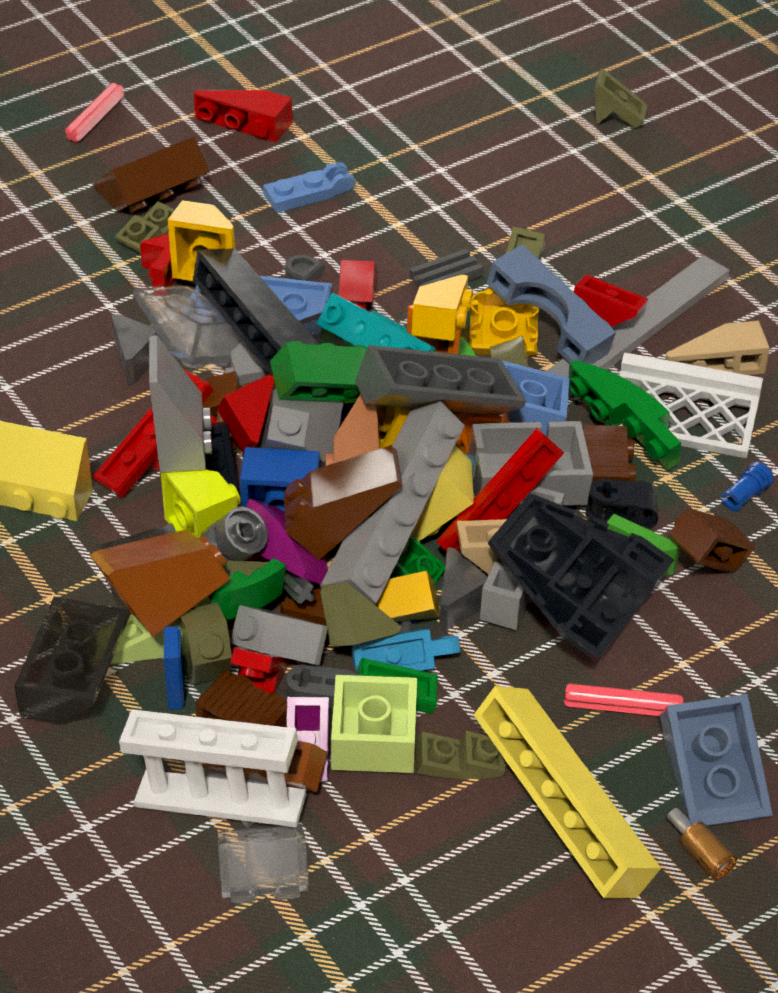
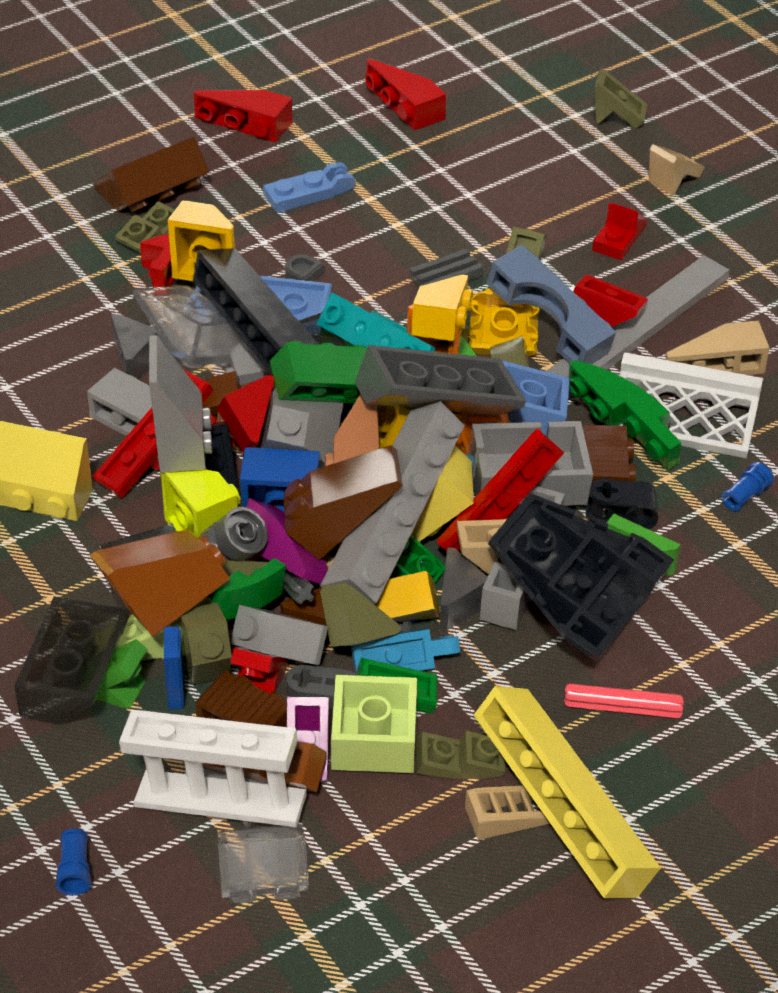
coral axle [65,83,124,143] -> none
slope [339,260,378,310] -> none
sand blue slope [660,694,773,828] -> none
clear orange piece [667,808,737,880] -> none
reddish brown brick [669,509,755,574] -> none
none -> blue pin [56,828,91,896]
none -> bright green slope [73,639,148,708]
none -> light grey brick [87,368,152,436]
none -> red slope [364,59,446,130]
none -> tan slope [465,786,550,840]
none -> red slope [592,202,648,261]
none -> tan slope [649,144,705,195]

